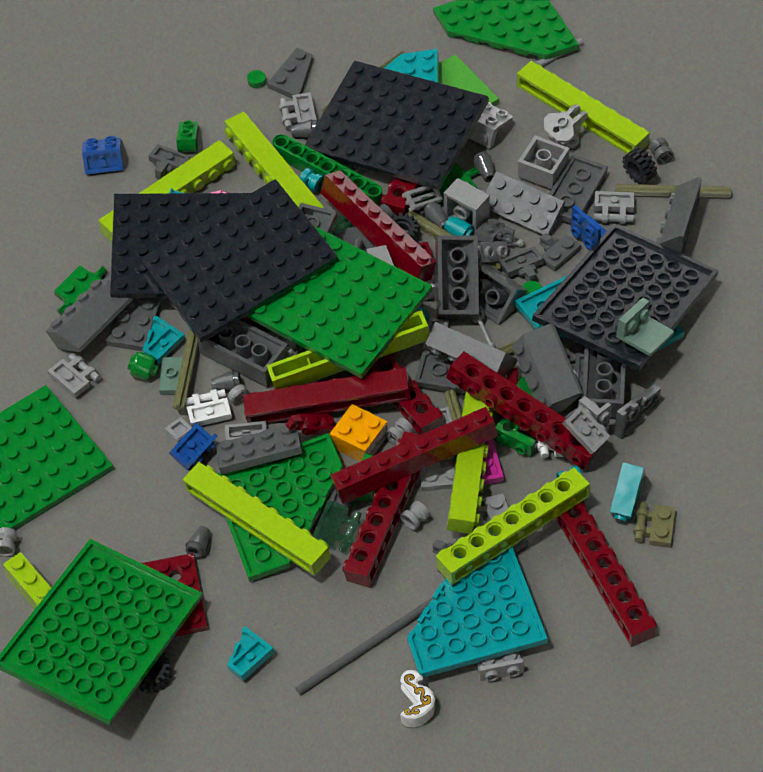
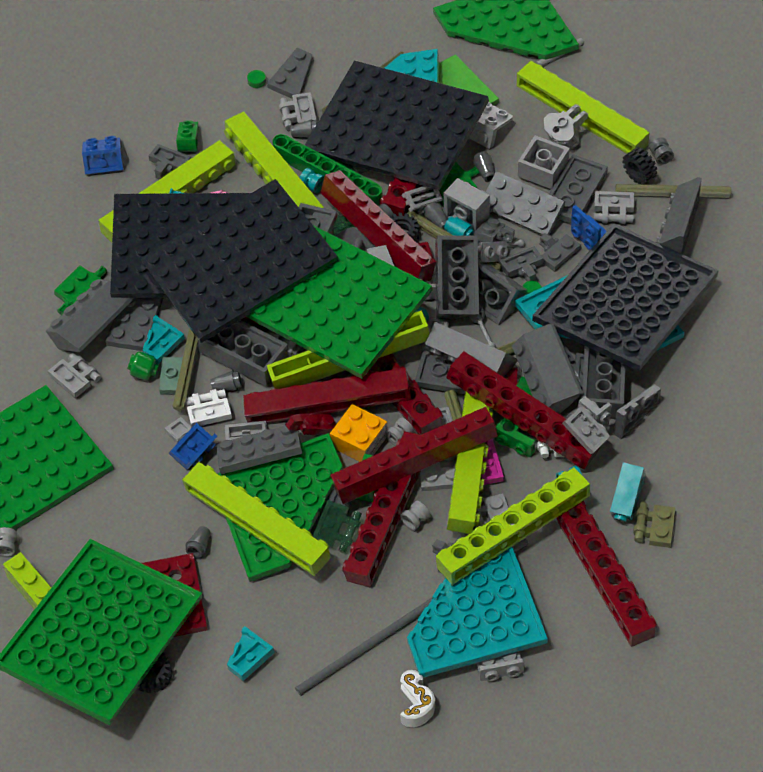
light grey tile [227,384,249,404] -> none
sand green bracket [616,298,674,356] -> none

